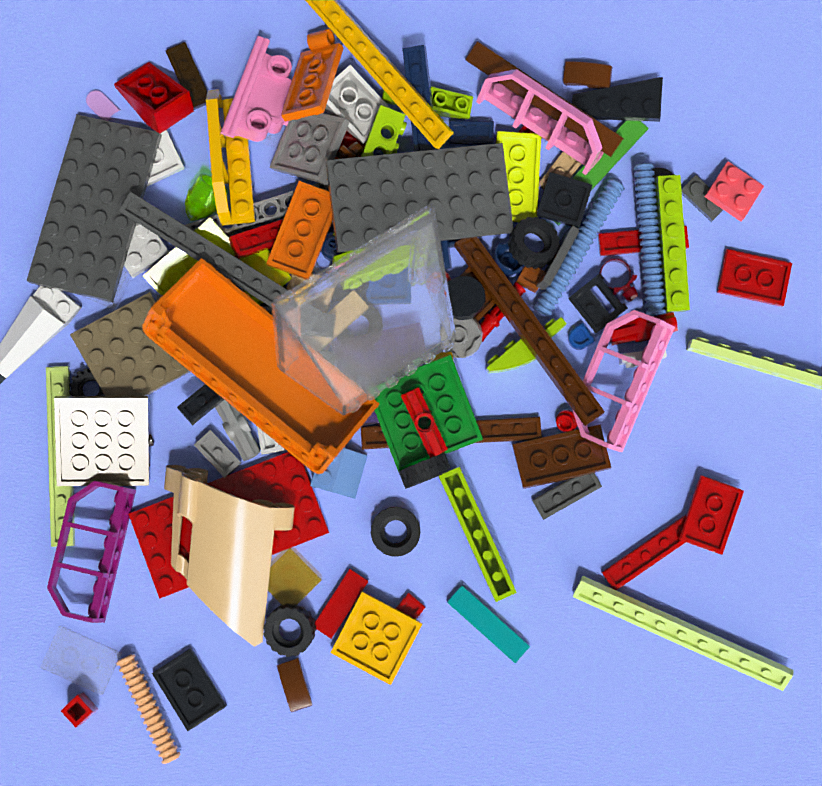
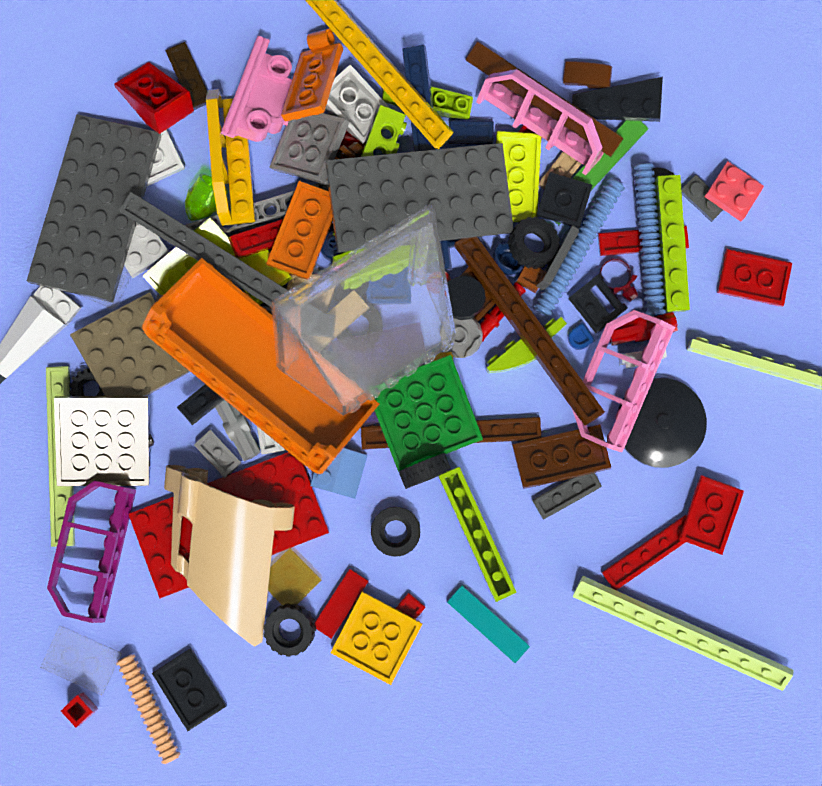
lavender piece [86,90,120,121] -> none
reddish brown slope [276,658,313,713] -> none
red piece [401,387,448,458] -> none
red plate [556,410,577,432] -> none
none -> black dish [617,378,707,468]

